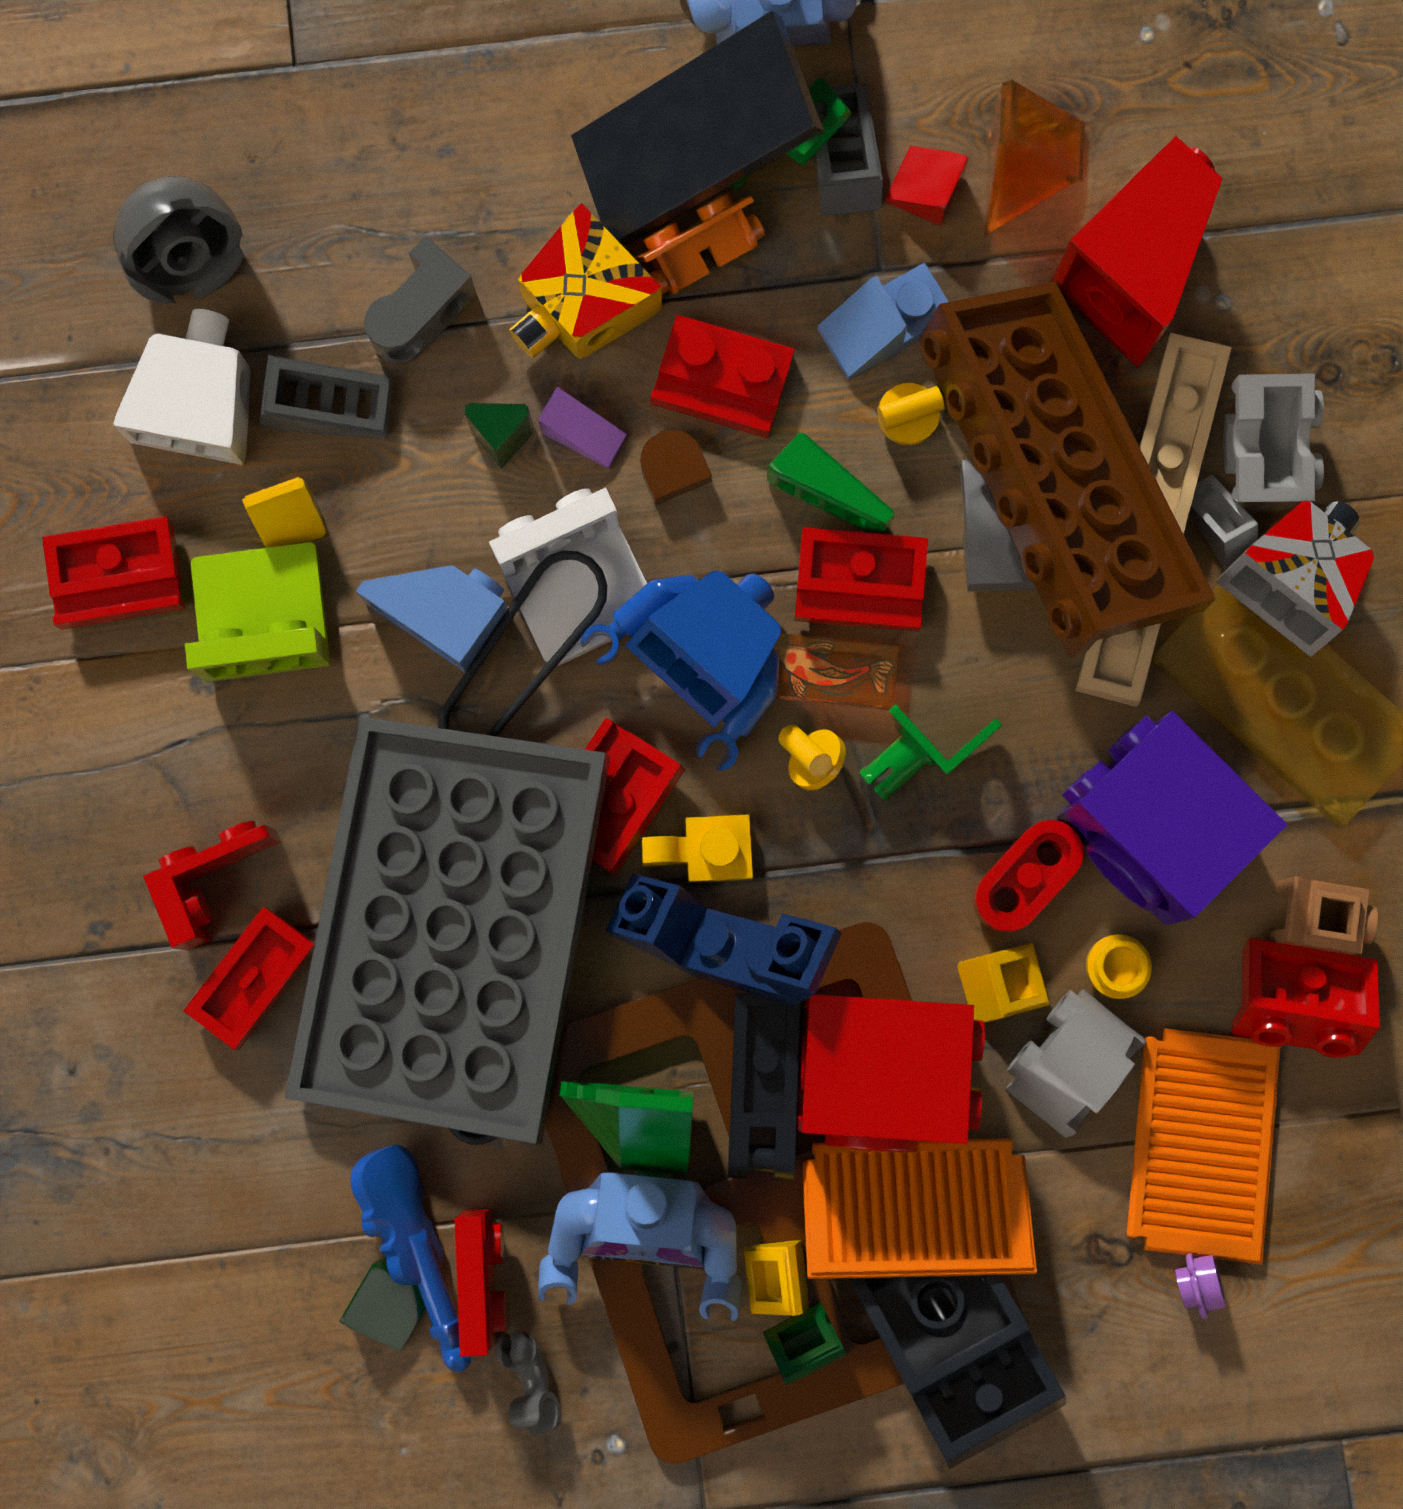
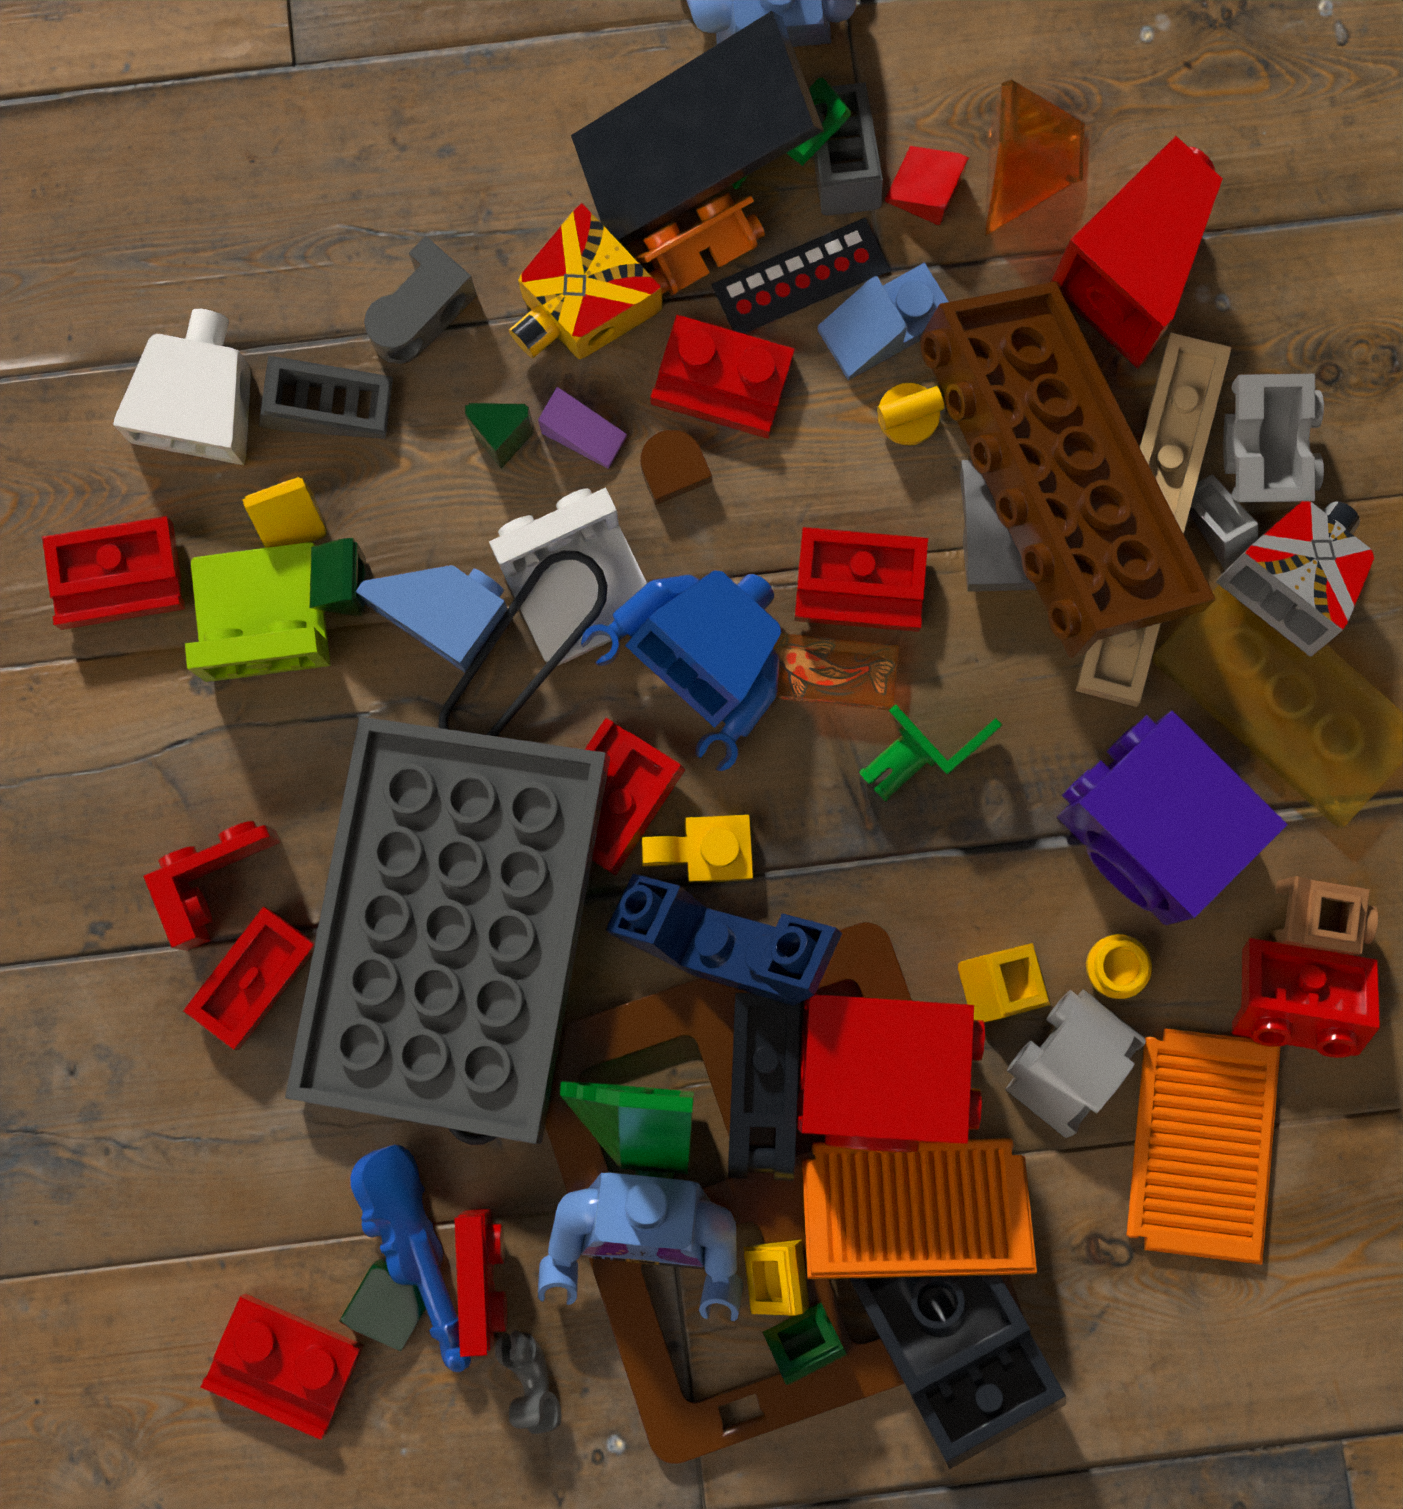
dark grey cylinder [112,176,244,304] -> none
green slope [767,432,895,534] -> none
yellow plate [778,724,846,790] -> none
red plate [973,820,1084,933] -> none
medium lavender plate [1175,1253,1227,1319] -> none
none -> red plate [200,1293,364,1440]
none -> dark green slope [309,538,366,616]
none -> black sticker [711,217,891,334]

